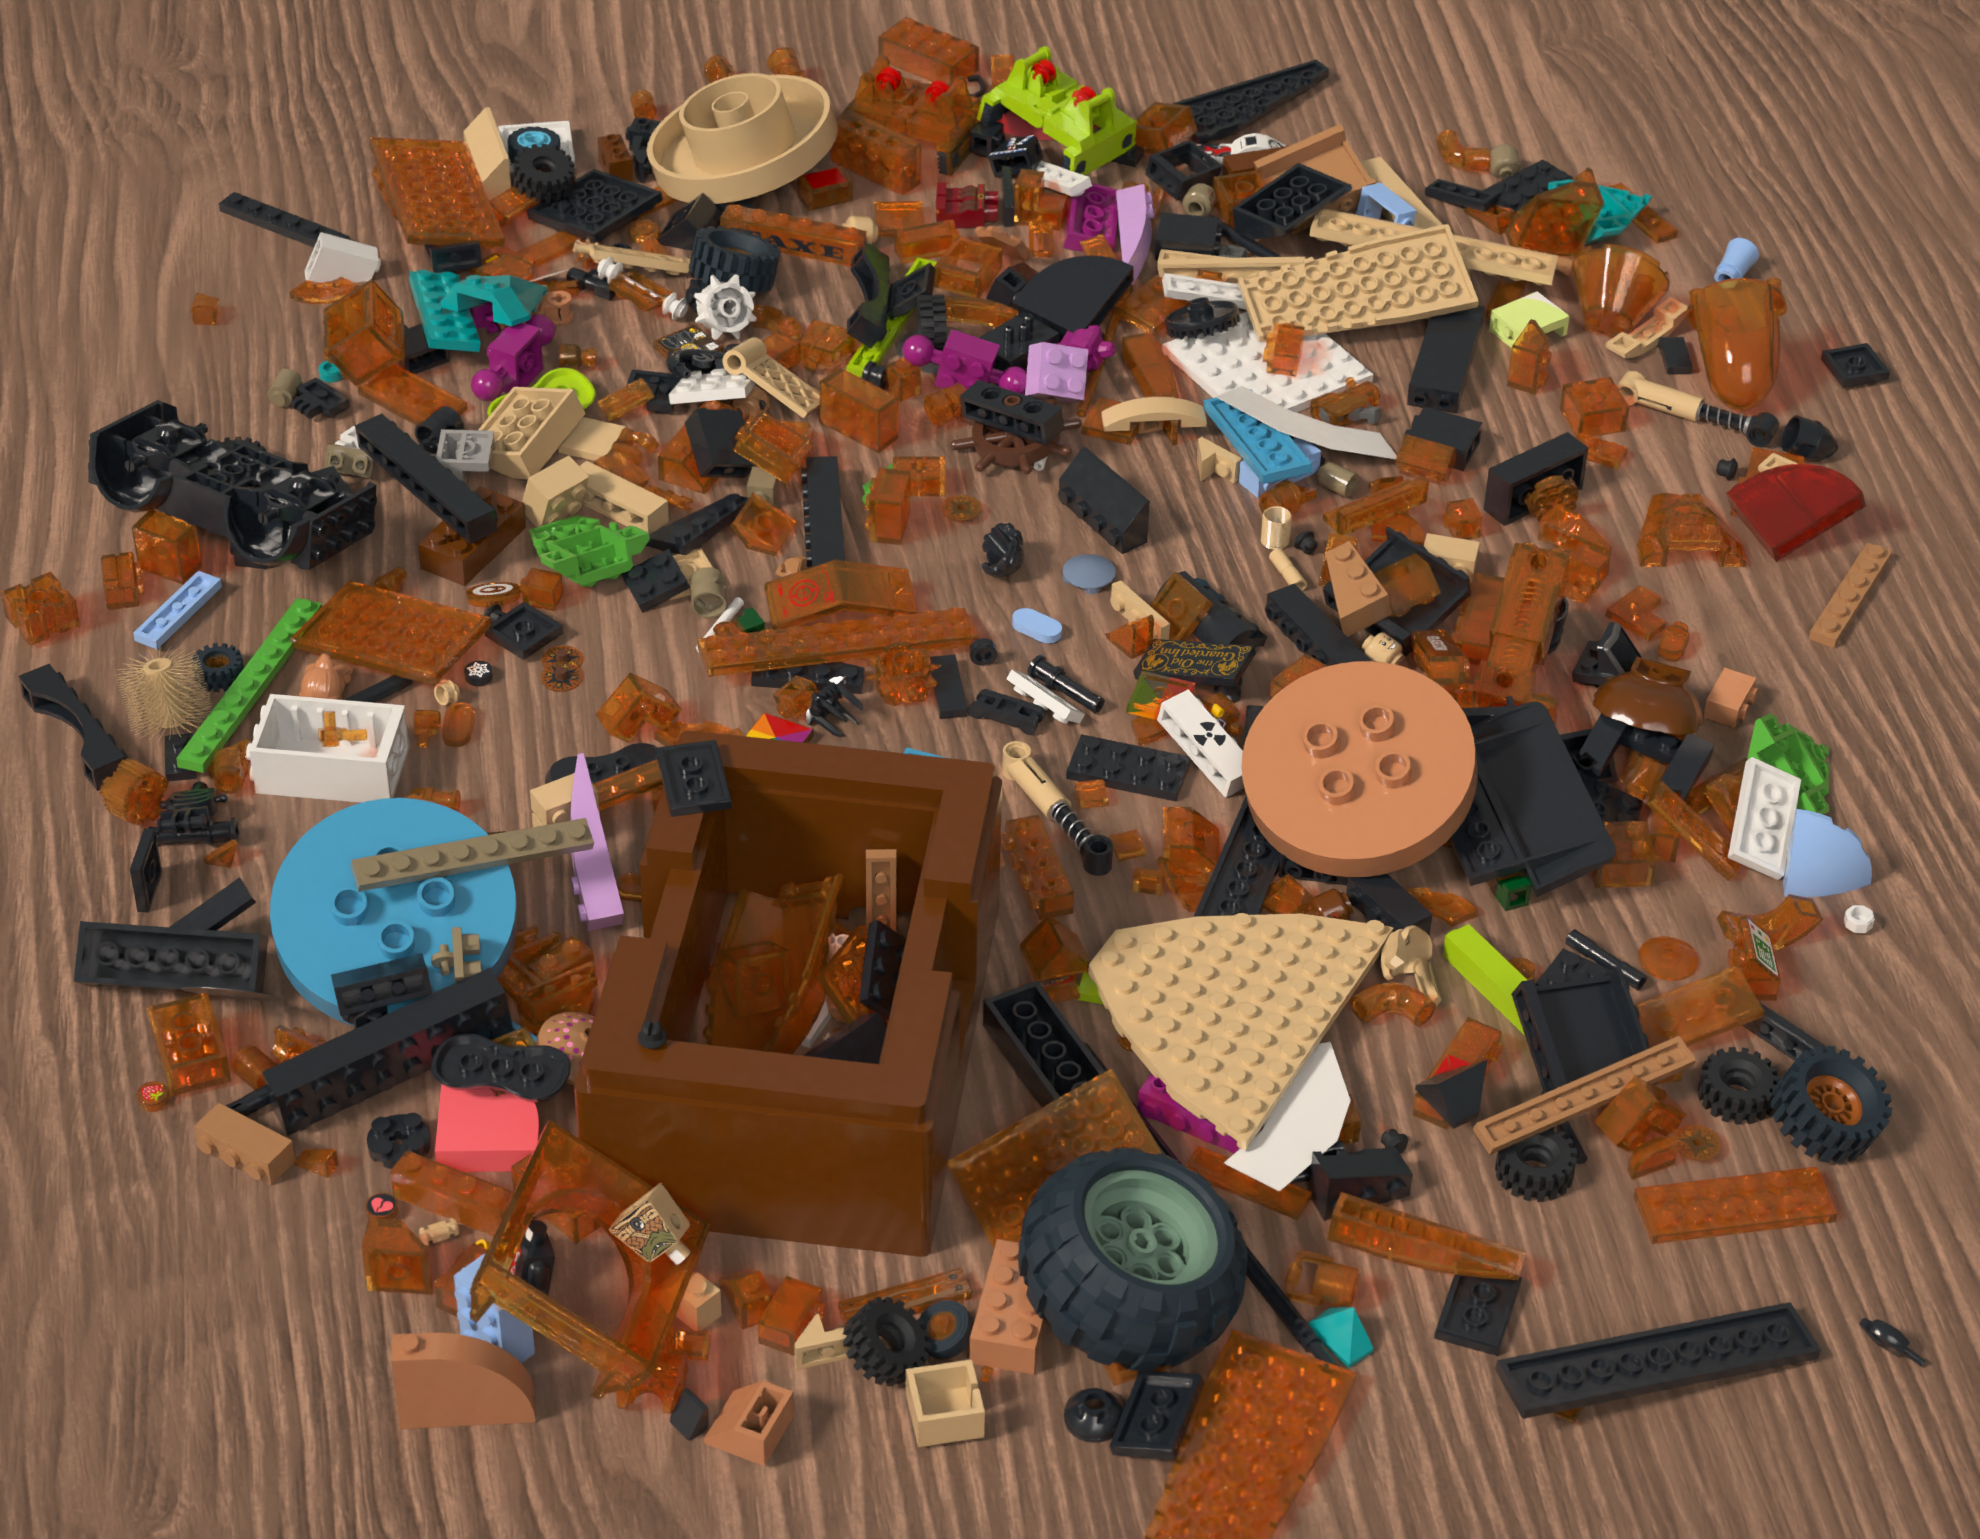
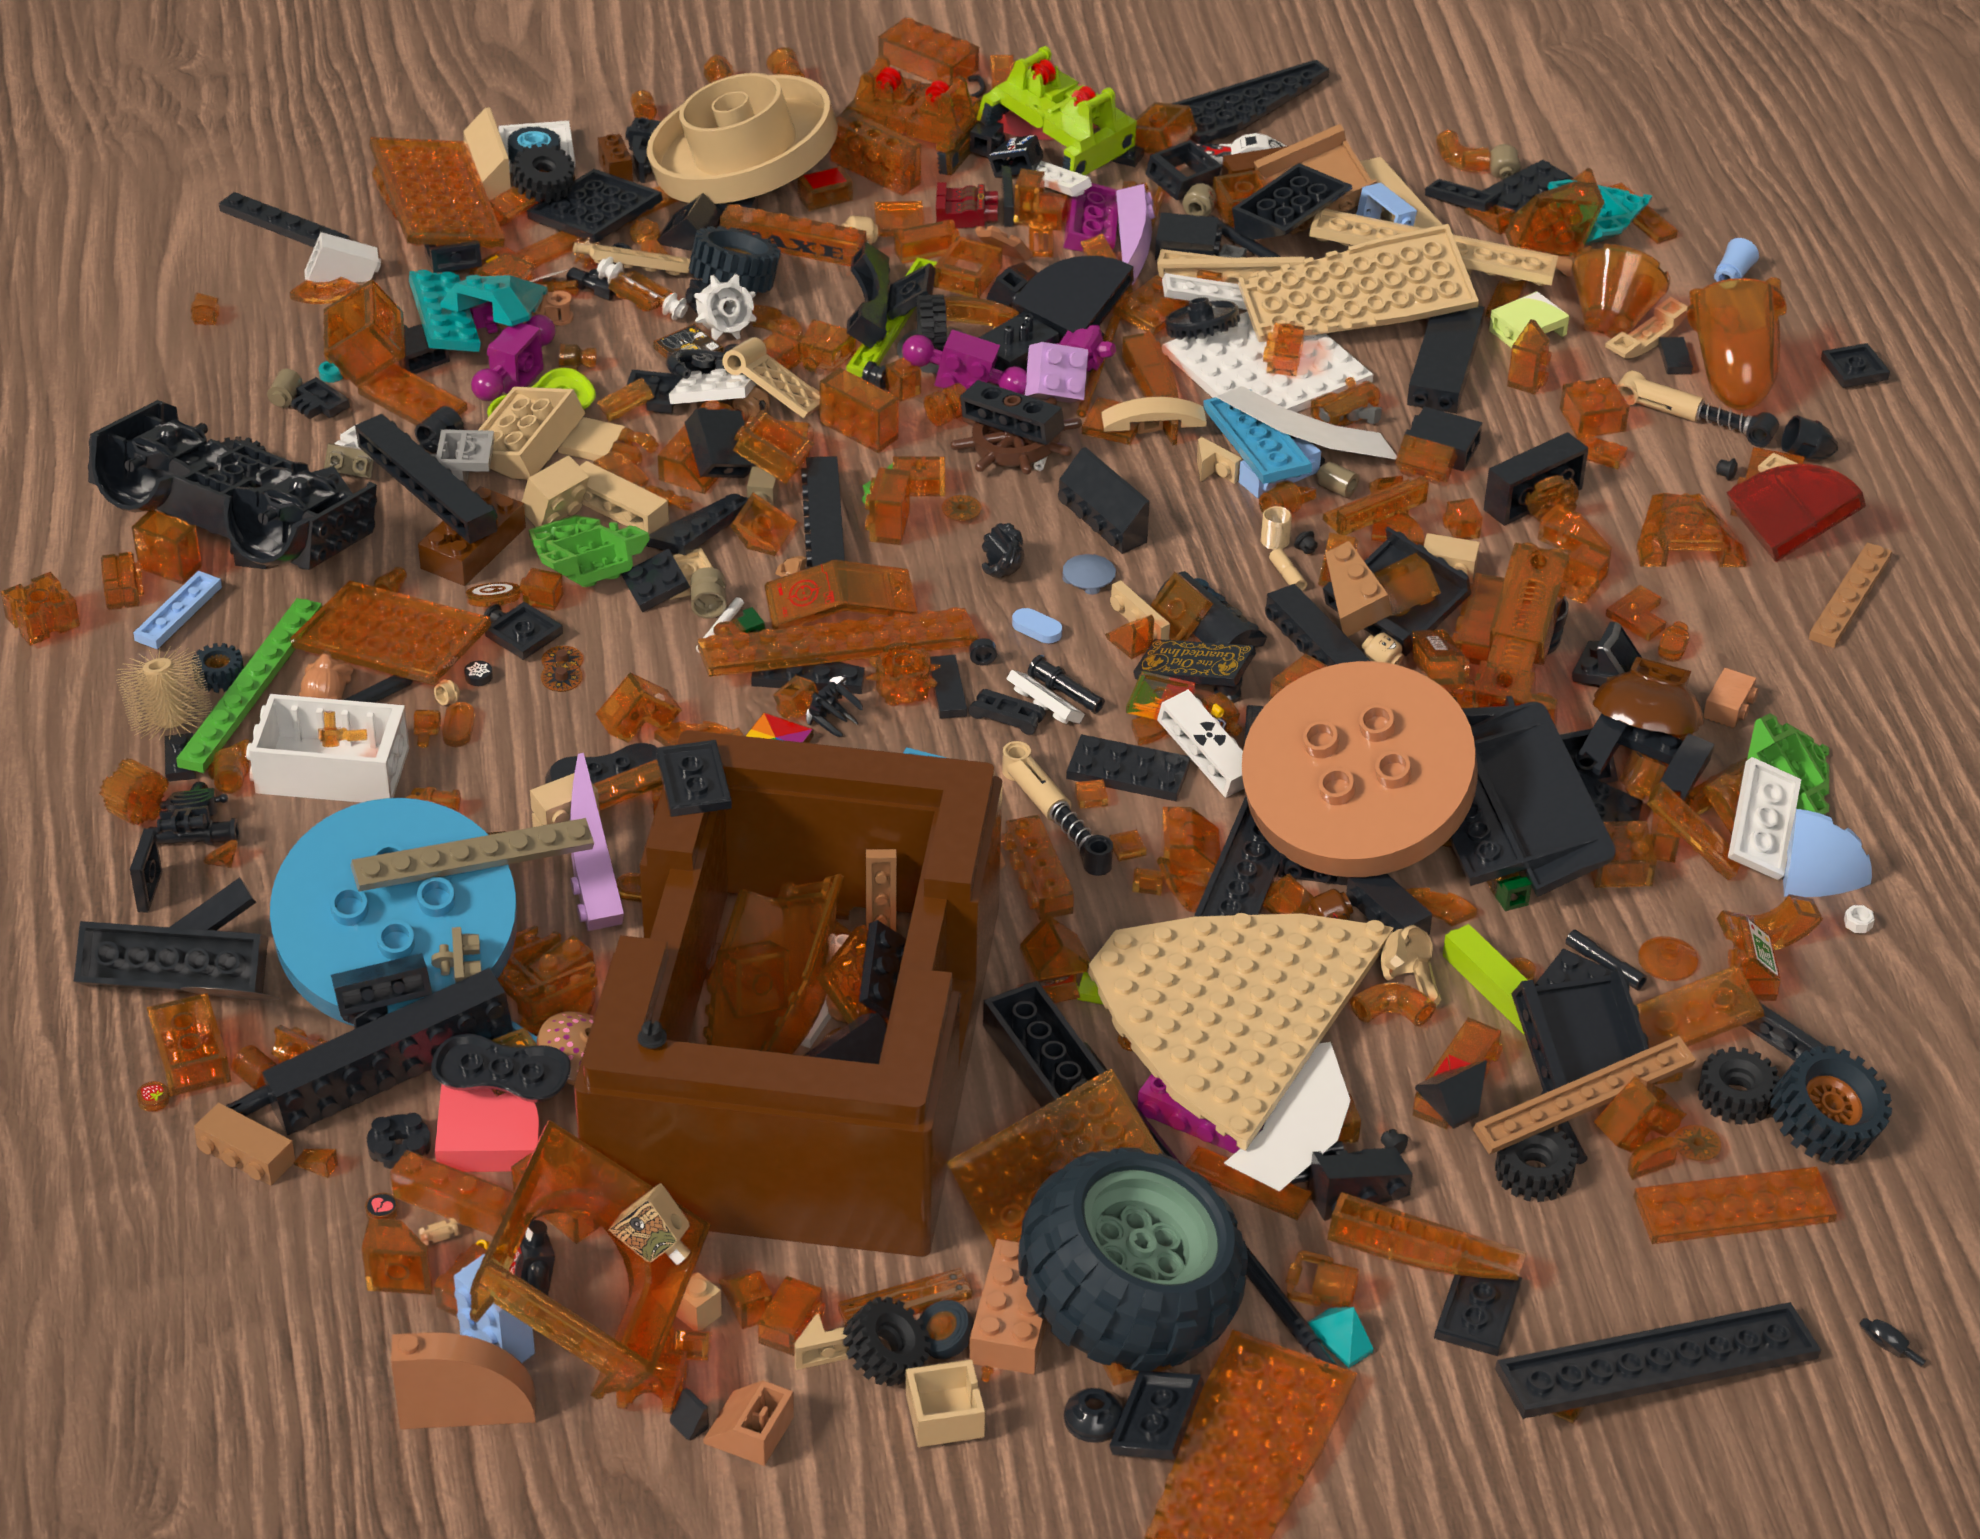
black arch [18,664,129,791] -> none

